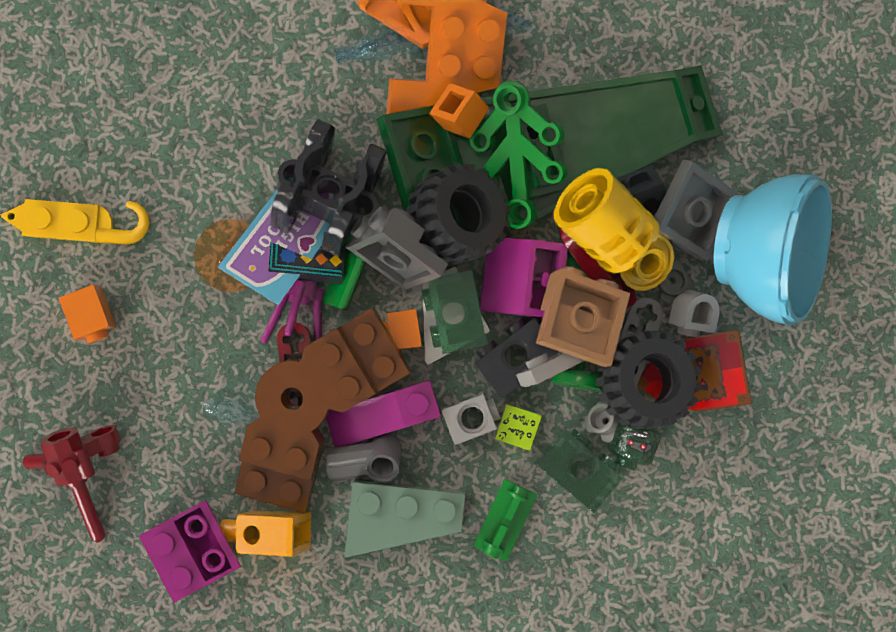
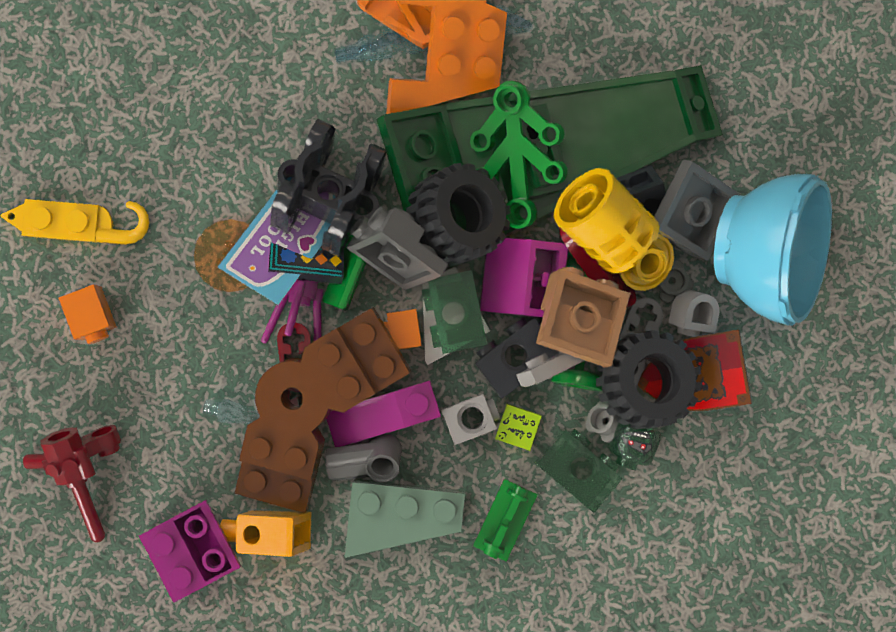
orange plate [429,83,489,139] -> none

